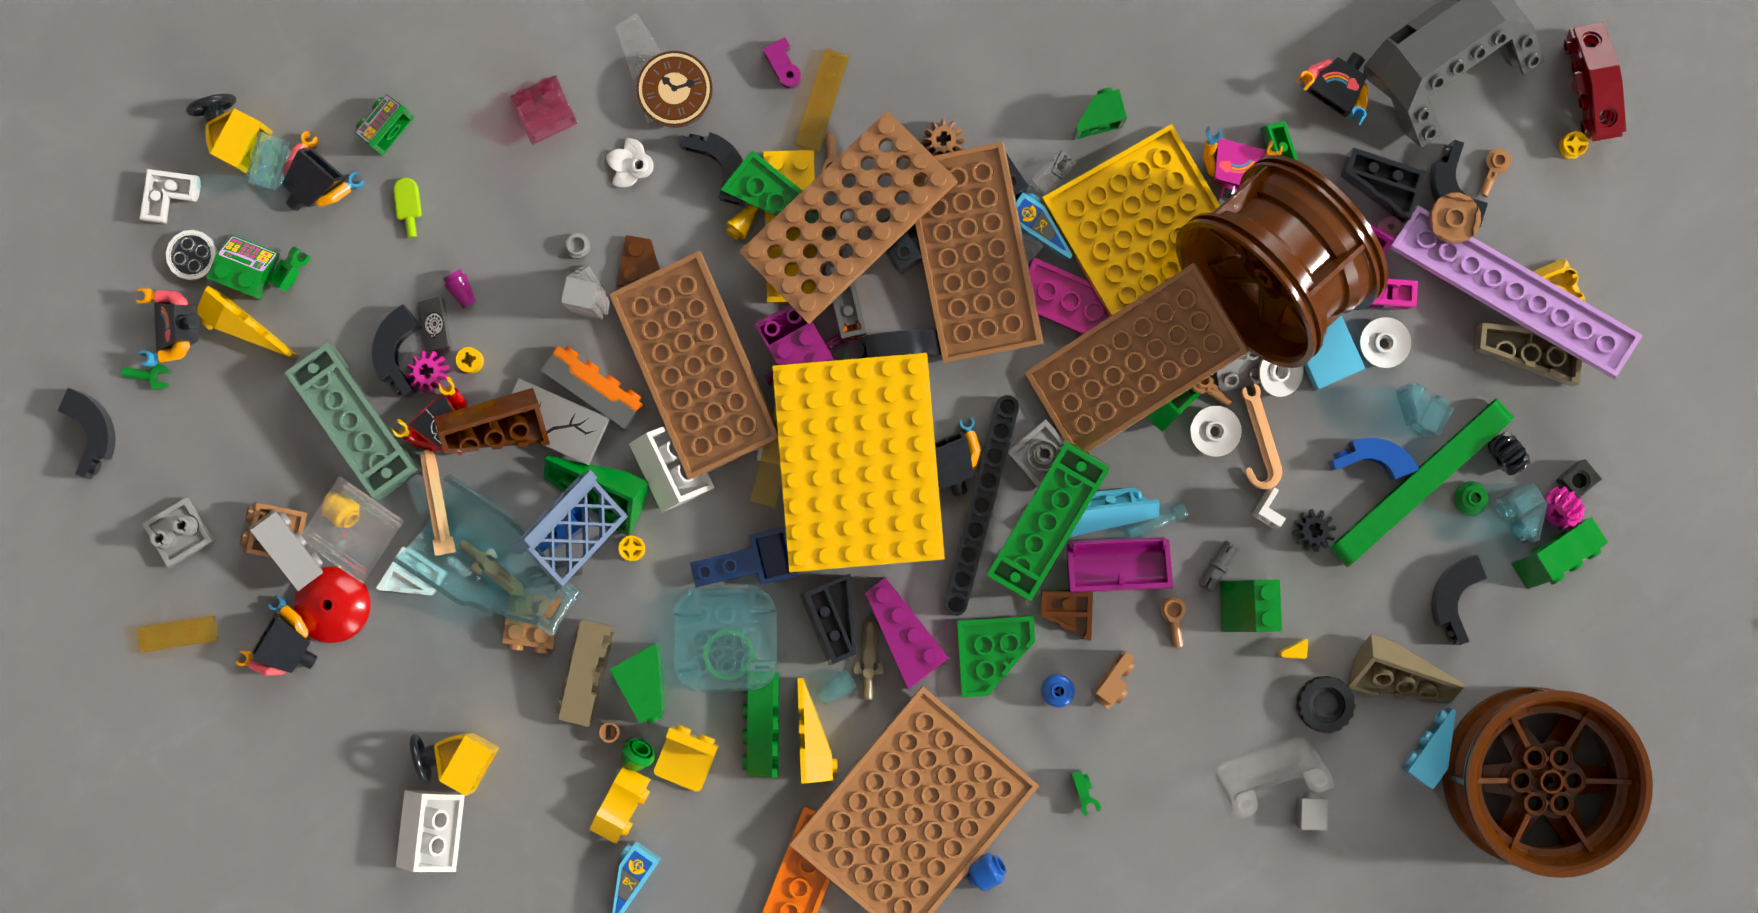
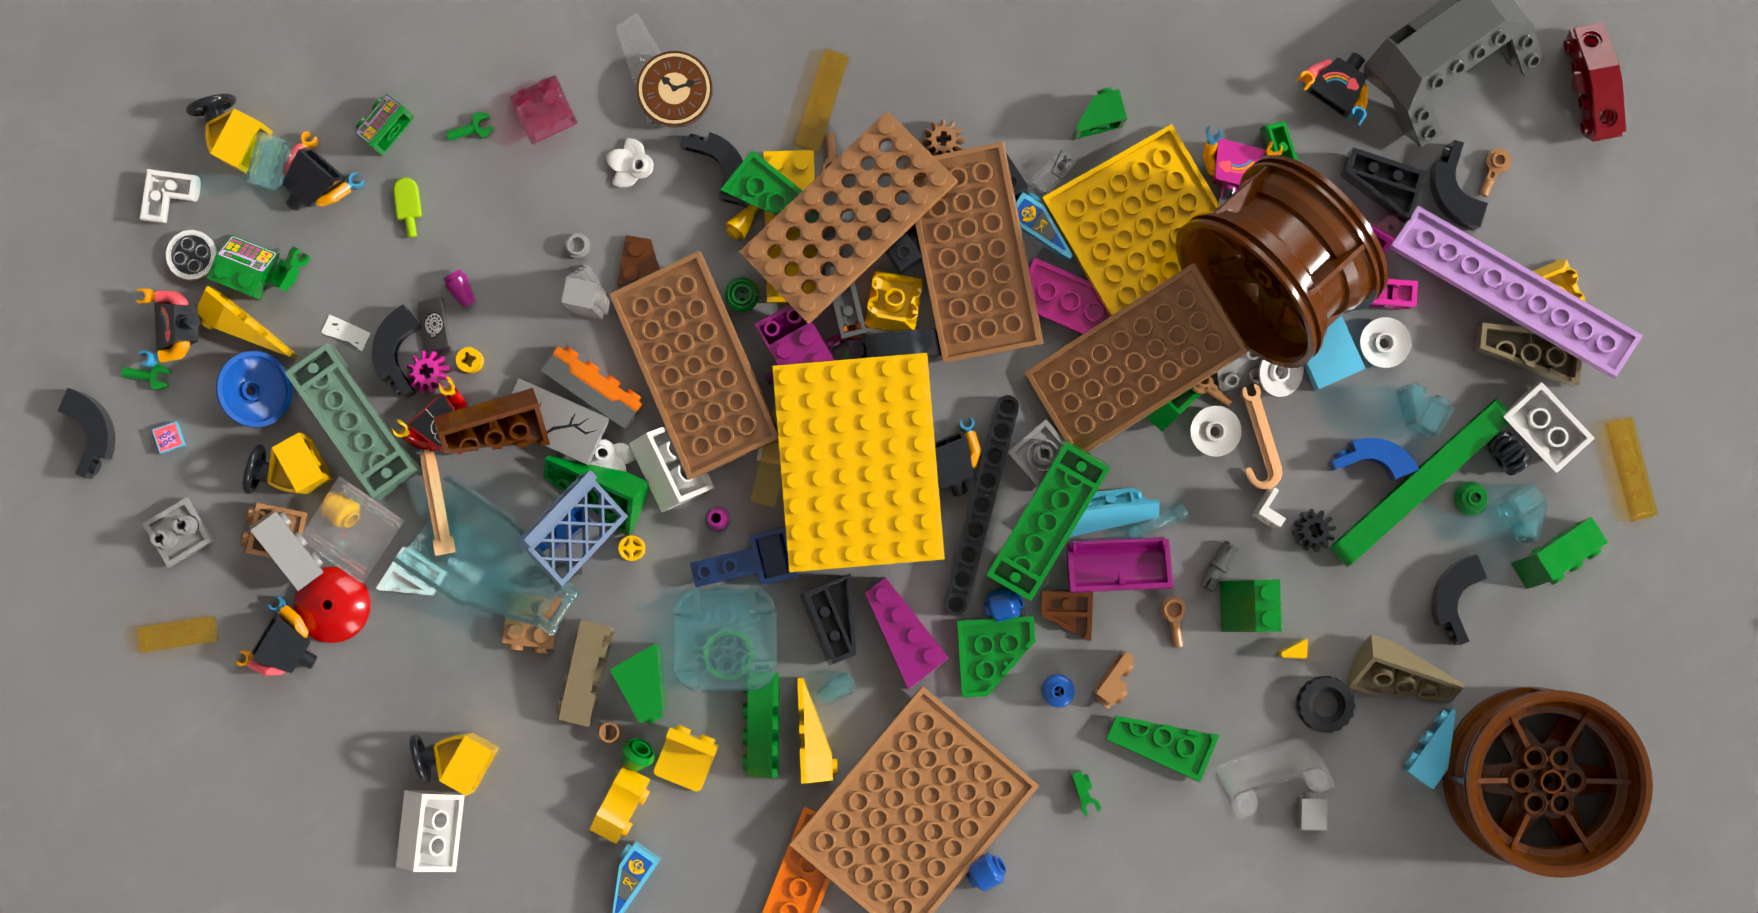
dark tan sword [459,539,525,596] -> none
magenta leg [763,37,801,89] -> none
dark tan sword [854,613,884,699] -> none
medium nougat tile [1429,193,1481,244] -> none
dark pink gear [1539,487,1586,531] -> none
pearl dark grey brick [1556,459,1602,498] -> none
yellow wheel [1558,131,1589,159] -> none
none -> tile [152,421,186,454]
none -> blue dish [216,351,293,428]
none -> yellow piece [242,433,335,495]
none -> white sticker [321,314,371,351]
none -> green bar [446,112,495,141]
none -> white plate [590,439,636,472]
none -> magenta cone [705,506,730,532]
none -> green cone [725,277,760,312]
none -> yellow slope [865,271,924,331]
none -> blue head [984,586,1024,622]
none -> green wing [1105,716,1220,782]
none -> white slope [1503,382,1595,473]
none -> clear yellow tile [1606,417,1658,522]

